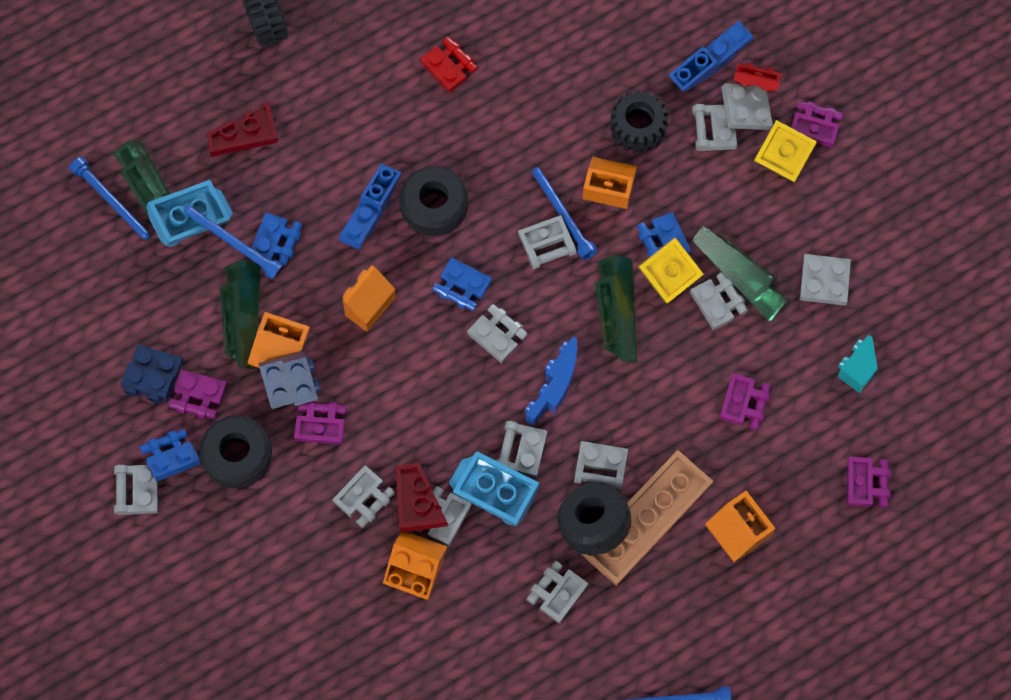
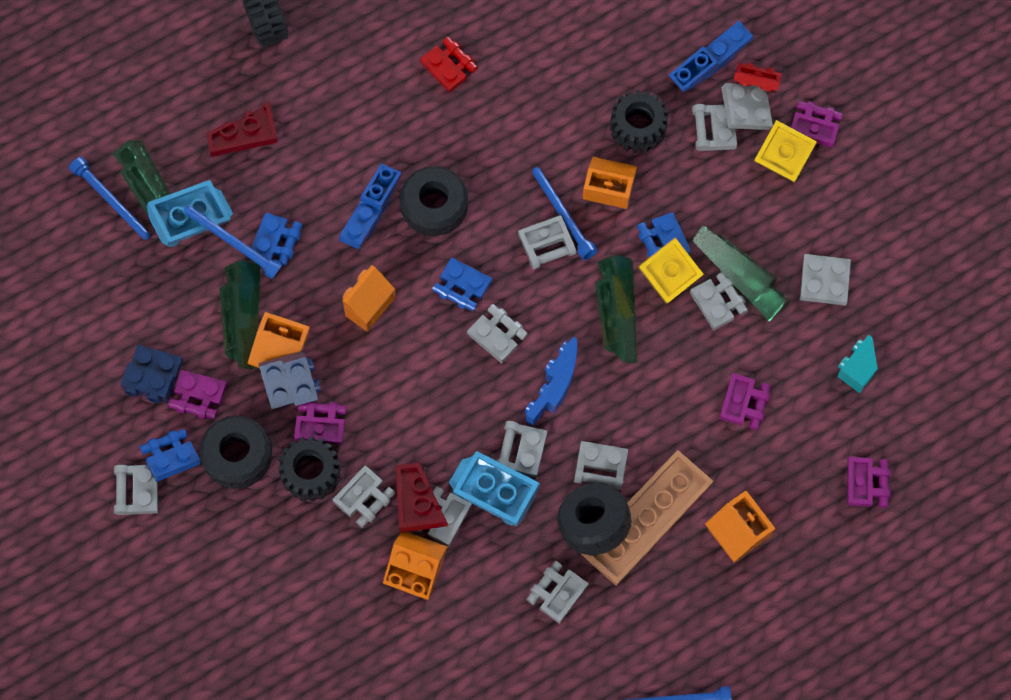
none -> black tyre [278,436,340,502]

